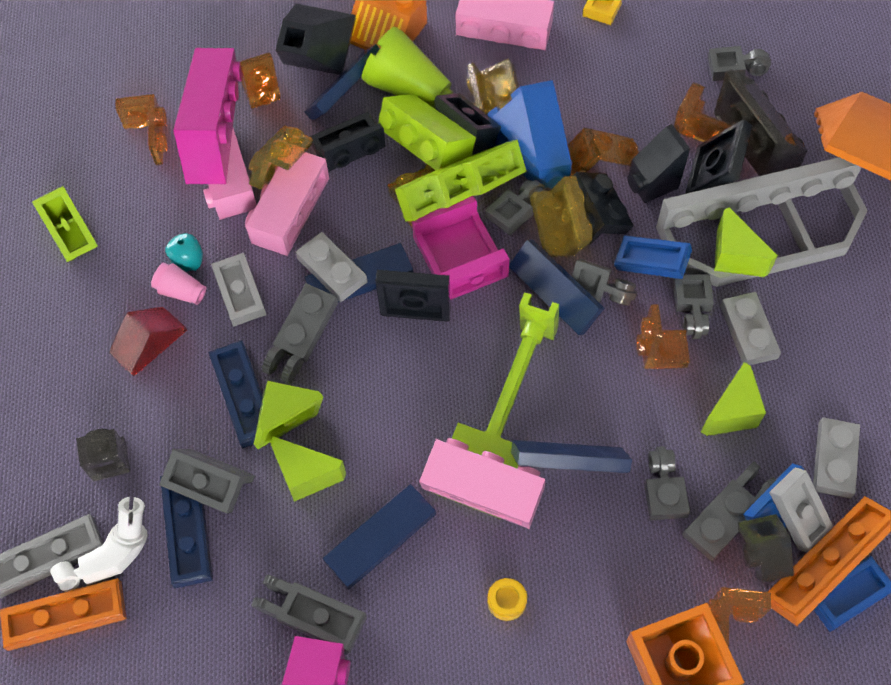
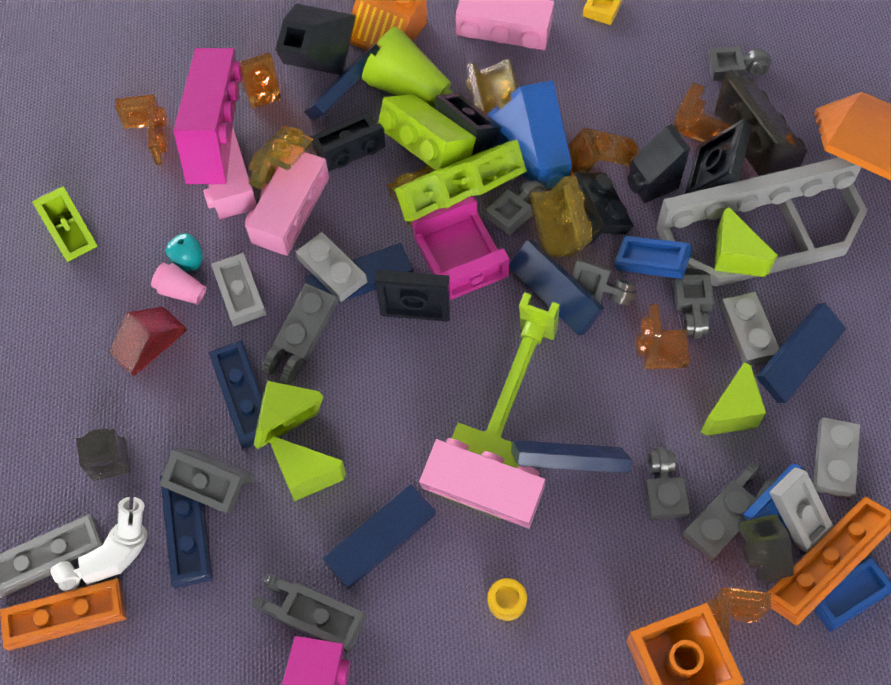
none -> dark blue tile [756,303,846,403]

